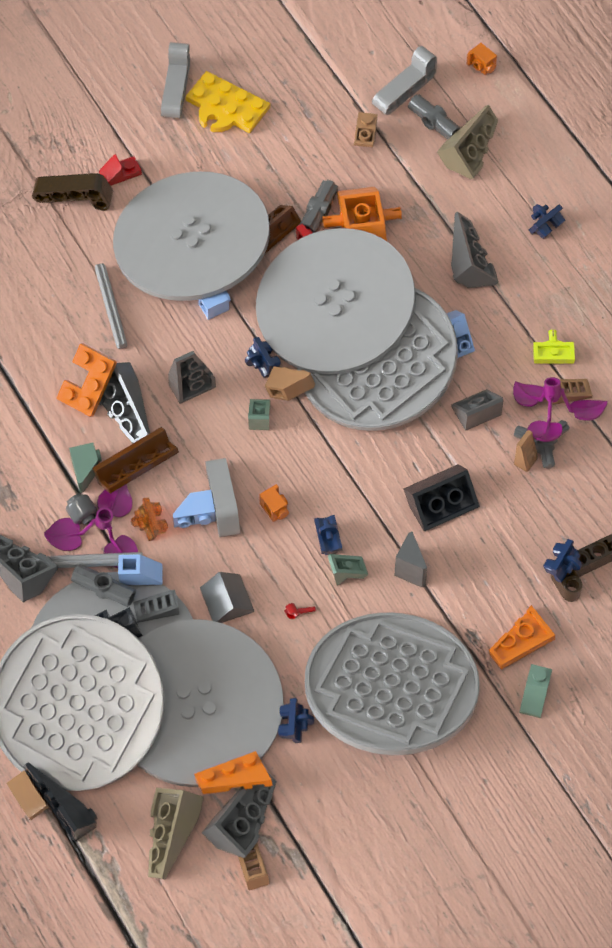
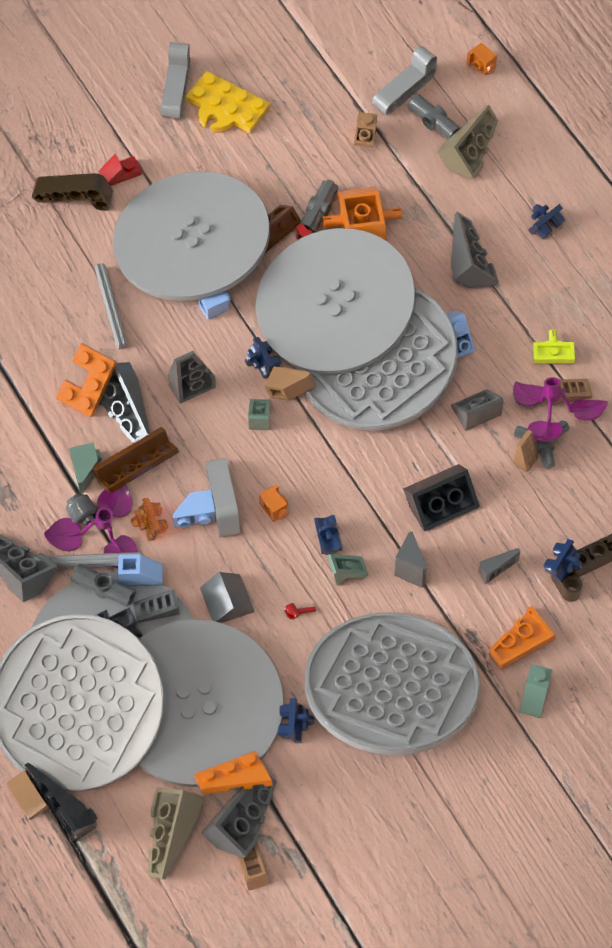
none -> dark grey slope [479,548,521,584]

